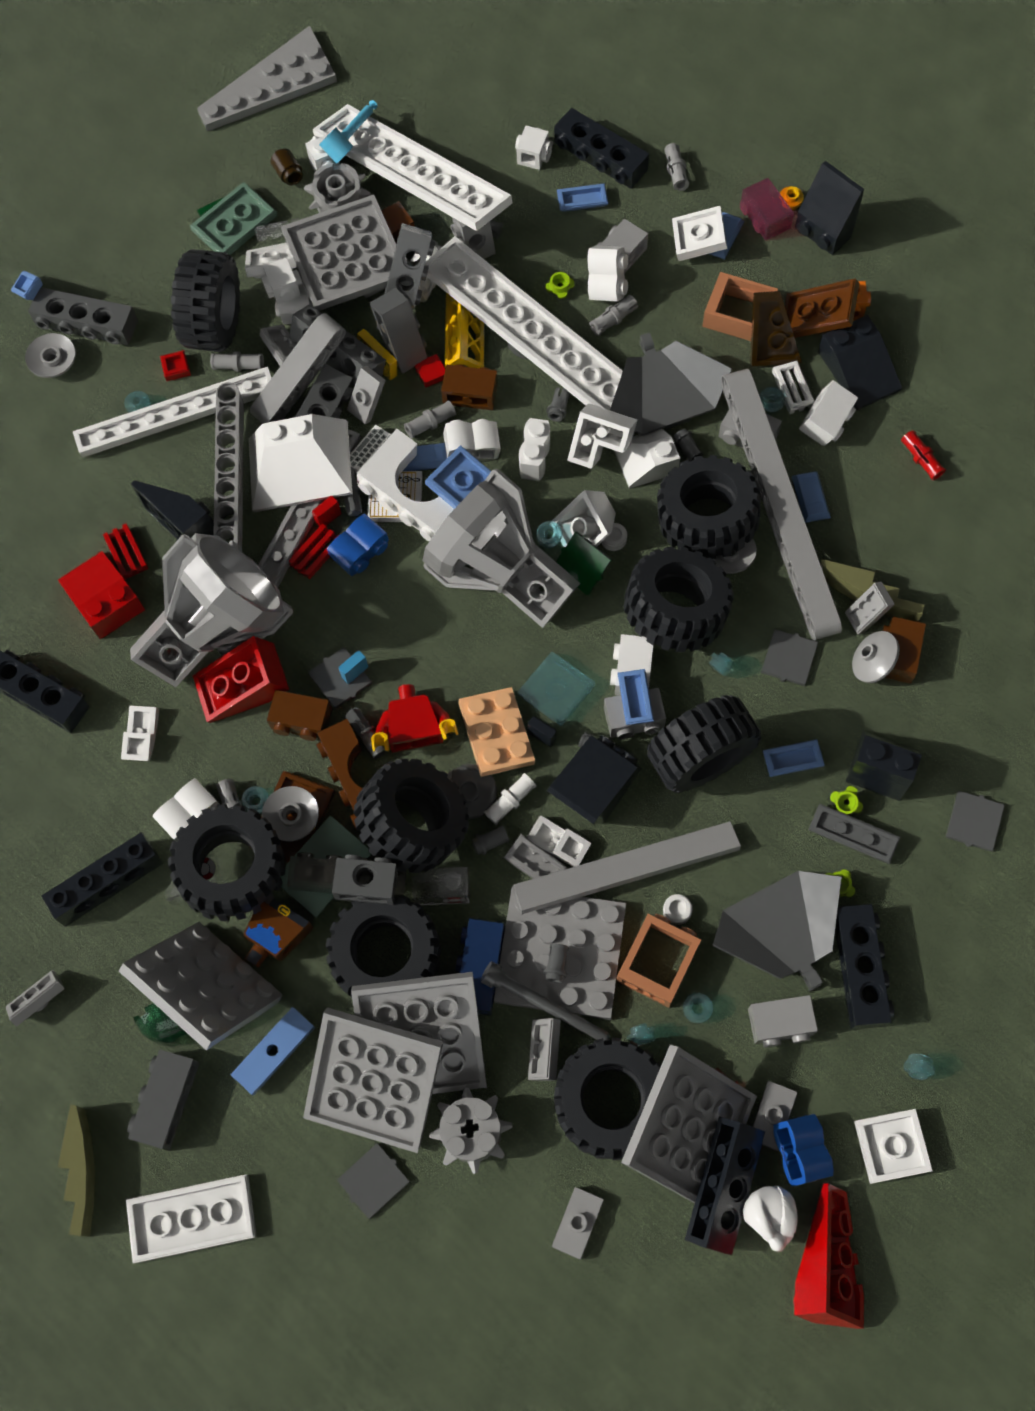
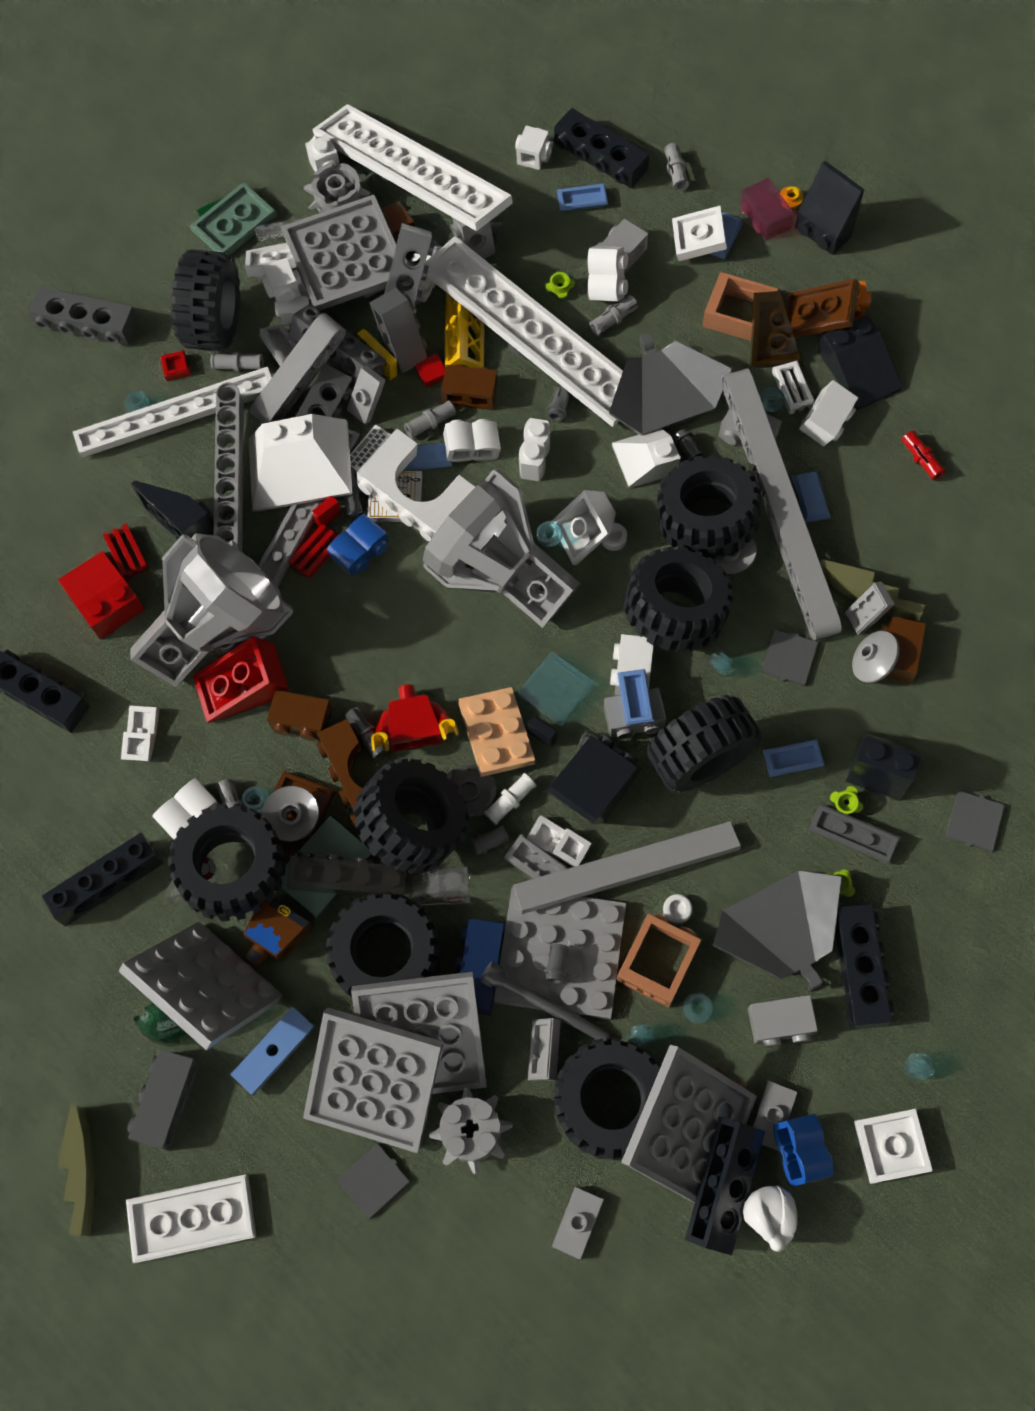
light grey plate [5,970,65,1027] -> none
medium blue tile [11,271,43,300] -> none
light grey dish [25,333,76,378] -> none
light grey wing [197,26,337,132] -> none
dark brown brick [270,148,303,186] -> none
dark grey piece [308,647,372,709] -> none
medium azure piece [319,100,378,164] -> none
dark grey brick [332,855,398,905] -> none
dark azure tile [339,651,369,684] -> none
medium blue tile [425,445,491,509] -> none
dark green piece [556,532,613,595] -> none
white brick [567,403,637,469] -> none
red wedge [793,1183,864,1329] -> none

